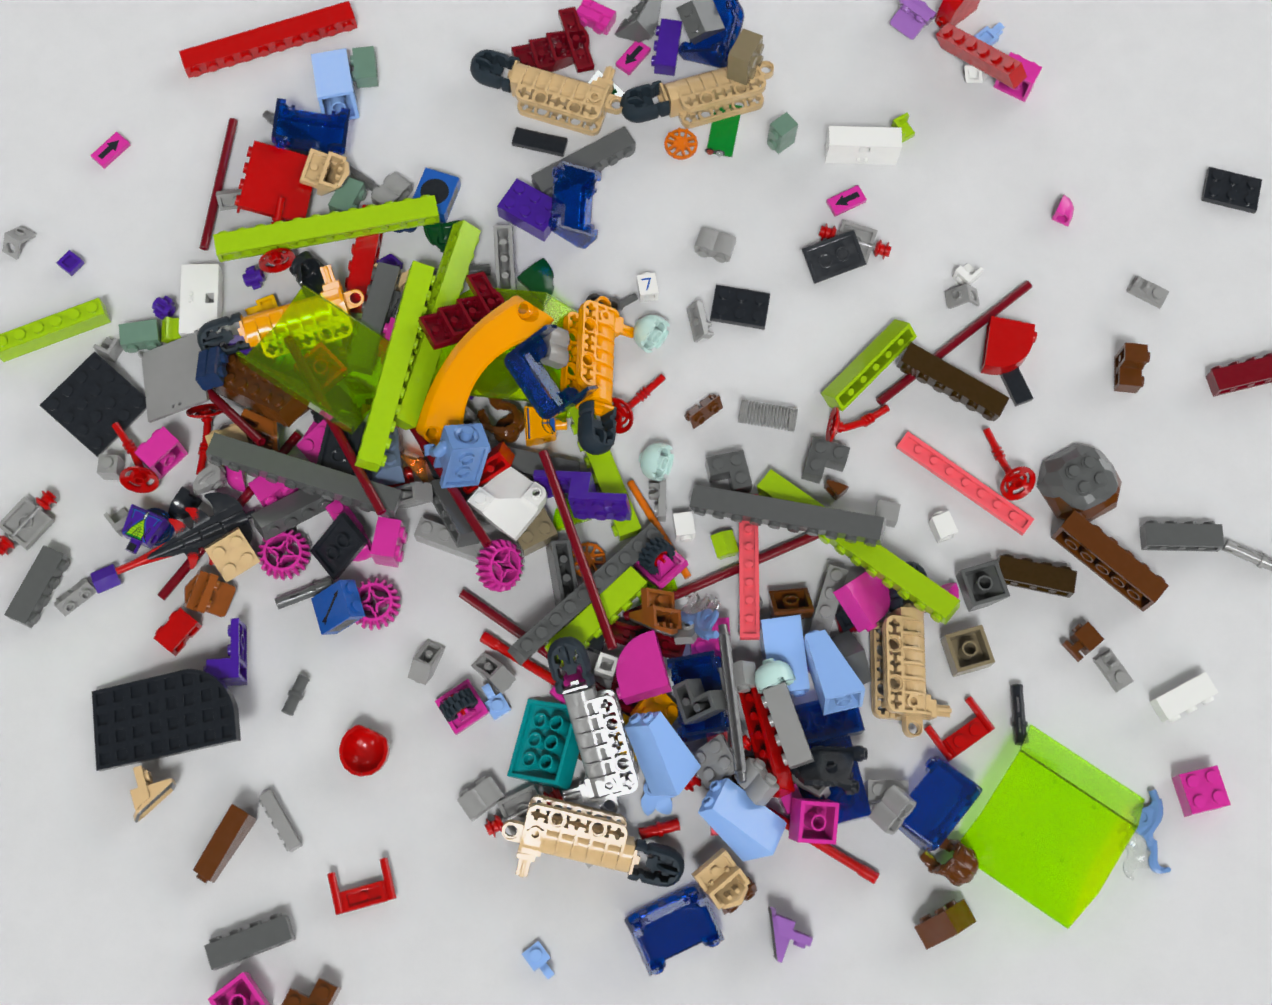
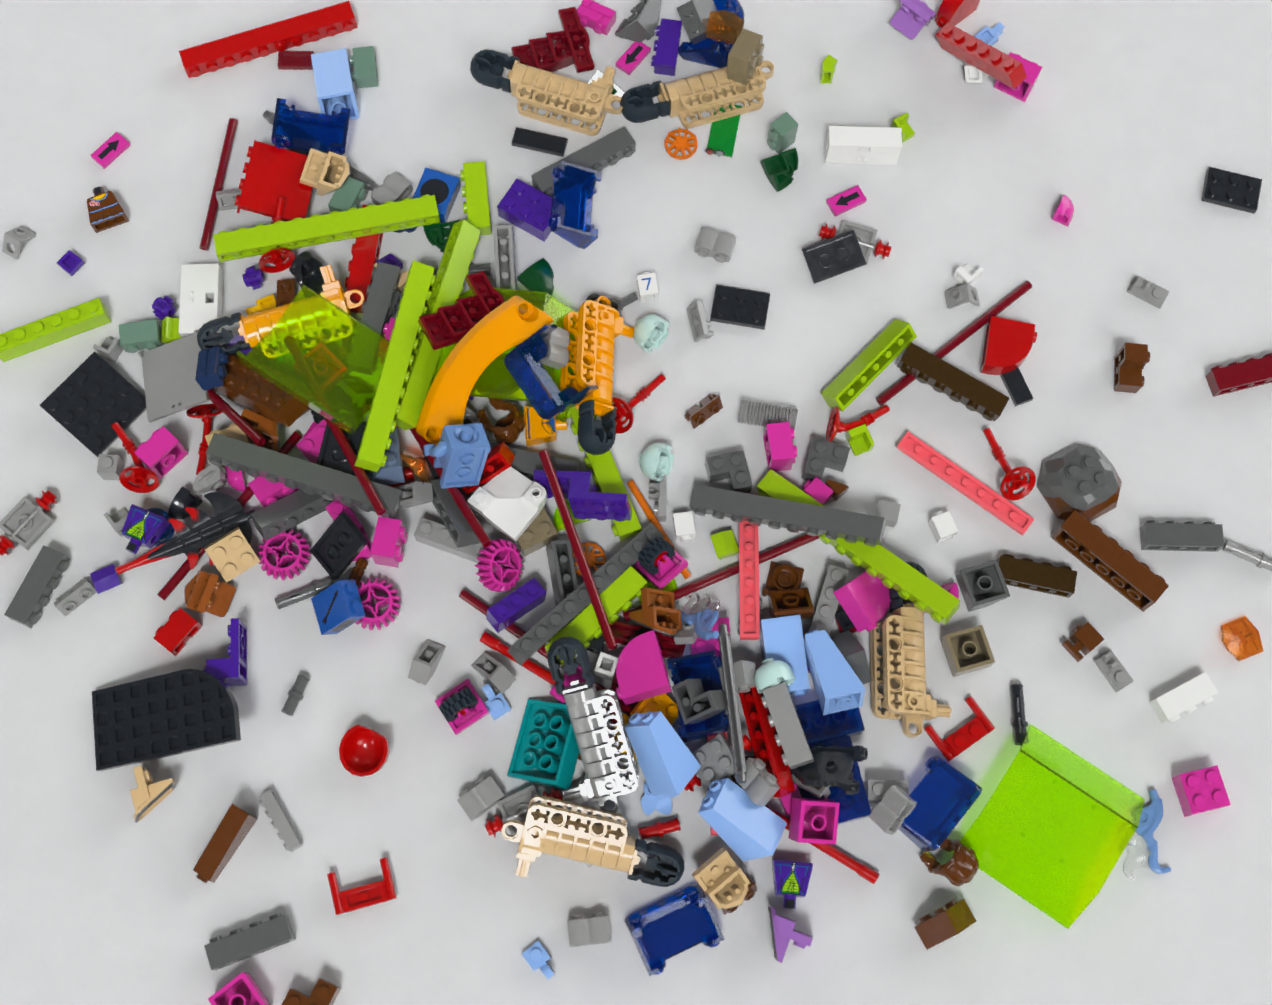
none -> reddish brown torso [87,187,129,233]
none -> reddish brown hinge [276,279,295,307]
none -> dark red tile [278,51,315,70]
none -> reddish brown axle [348,558,368,586]
none -> lime brick [460,161,492,236]
none -> dark purple brick [486,577,546,633]
none -> light grey brick [567,913,611,947]
none -> clear orange slope [705,10,744,44]
none -> dark green brick [760,148,798,192]
none -> reddish brown hat [761,562,804,597]
none -> dark pink brick [763,422,797,472]
none -> torso [772,860,813,909]
none -> dark pink brick [802,477,834,505]
none -> lime piece [820,54,838,84]
none -> lime panel [846,424,874,456]
none -> clear orange slope [1221,616,1263,661]

